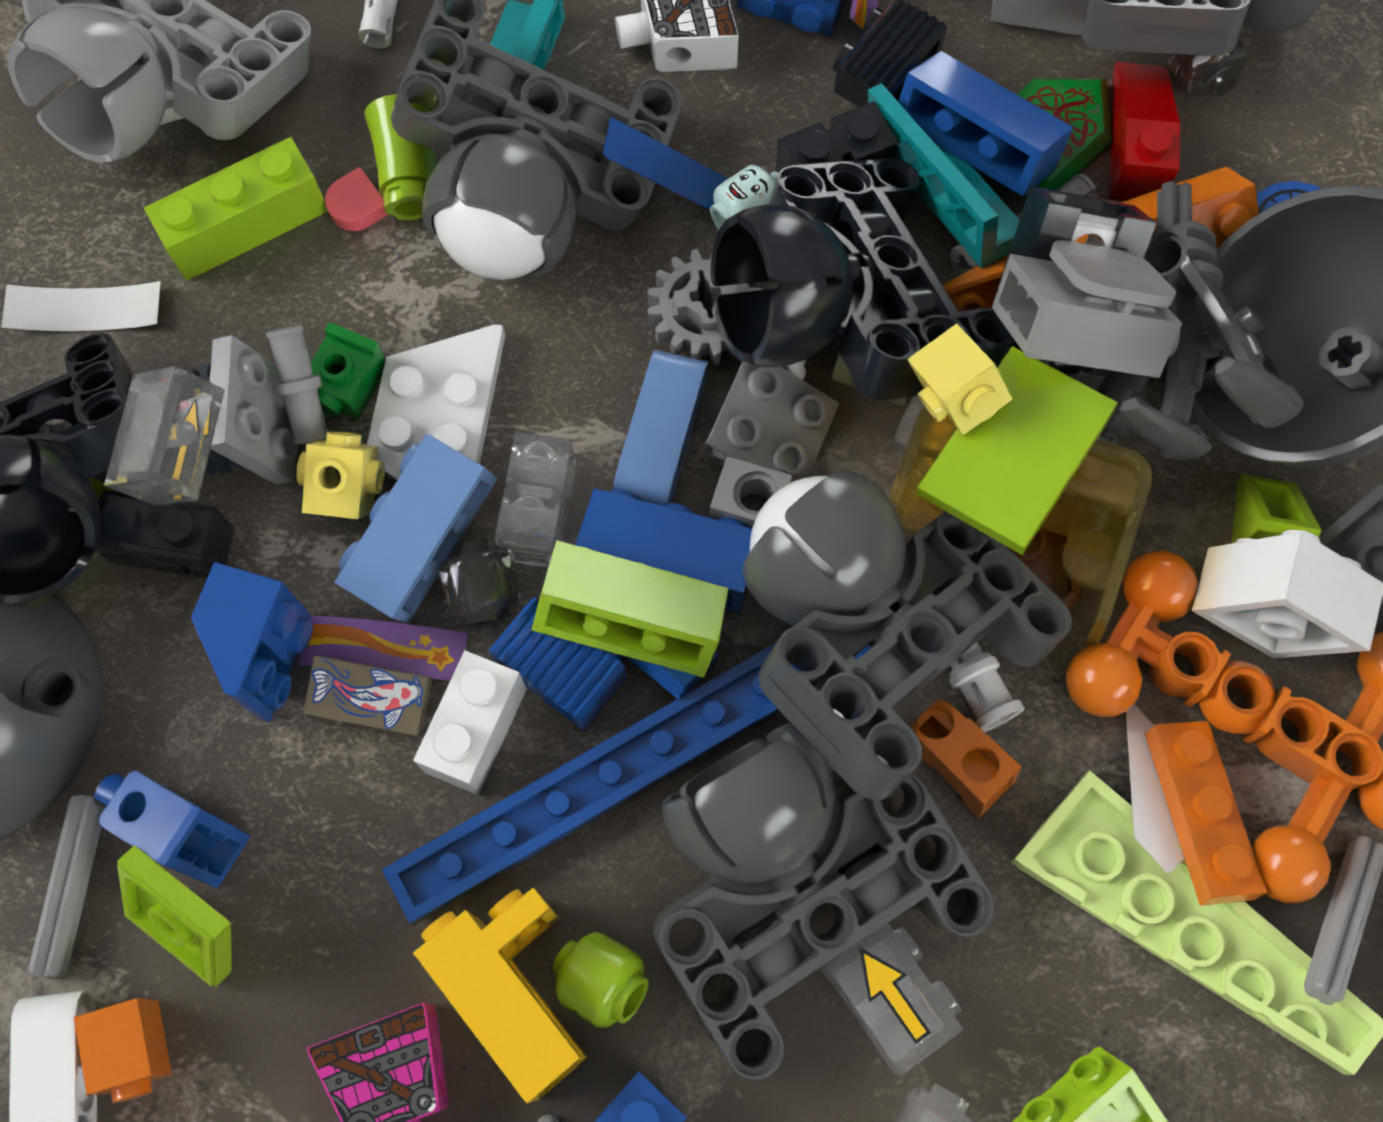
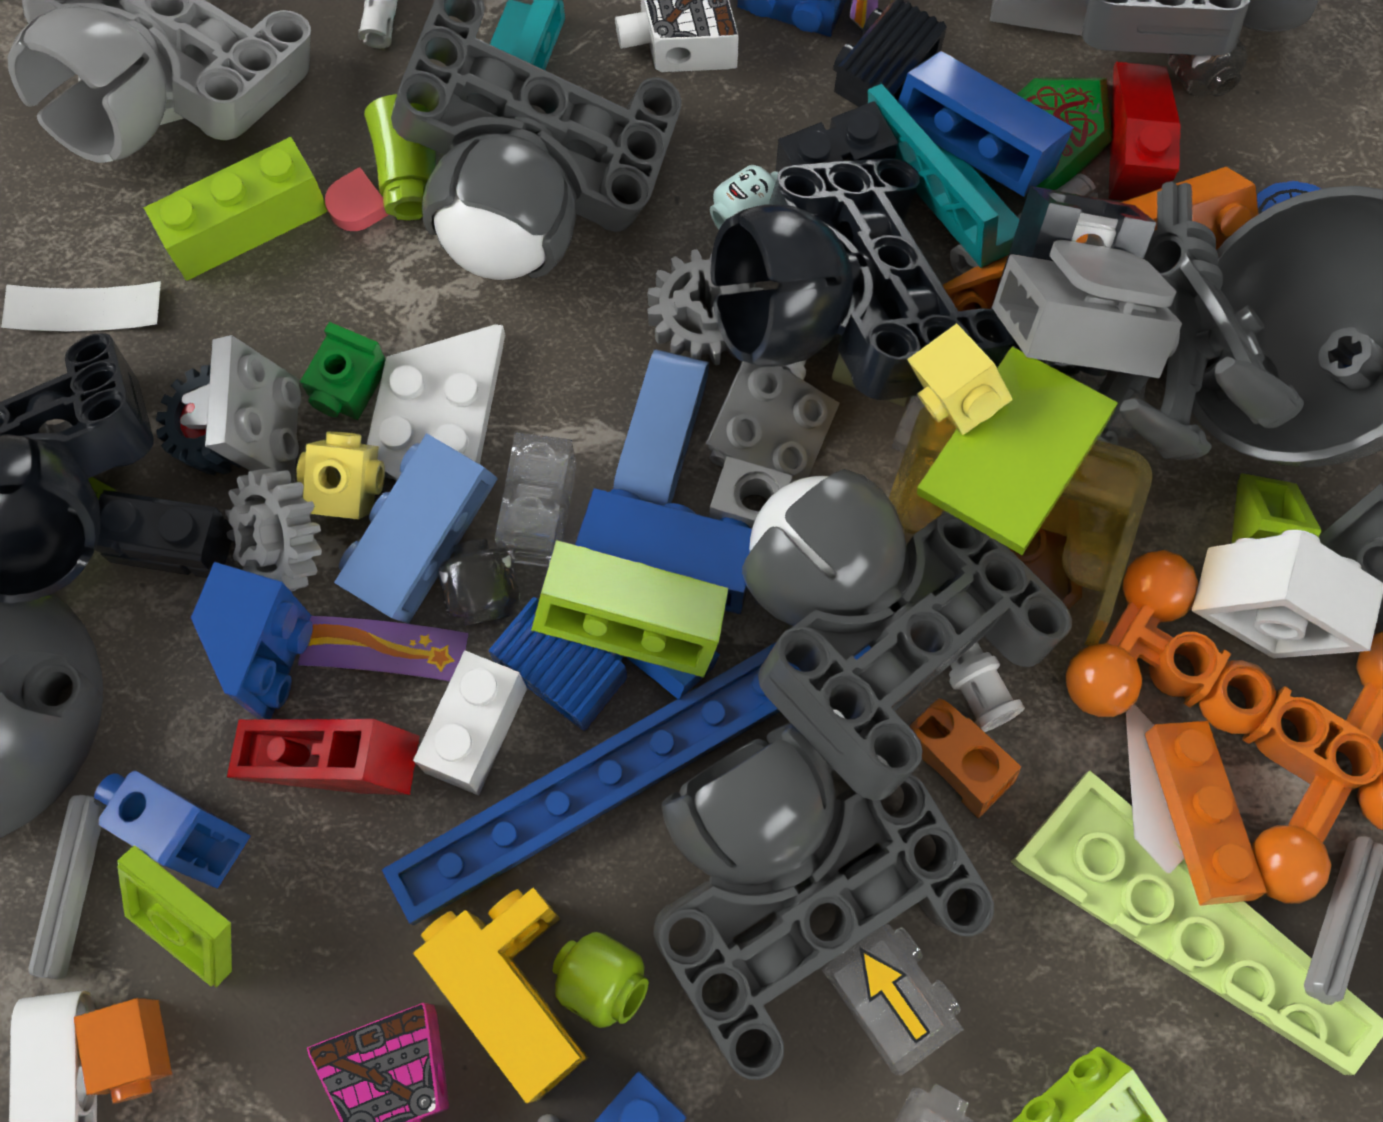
clear brick [104,366,225,505] -> none
light grey pin [266,325,329,444] -> none
tile [303,655,433,736] -> none
blue sticker [603,118,728,210] -> none
none -> light grey gear [225,467,322,592]
none -> red slope [227,719,420,795]

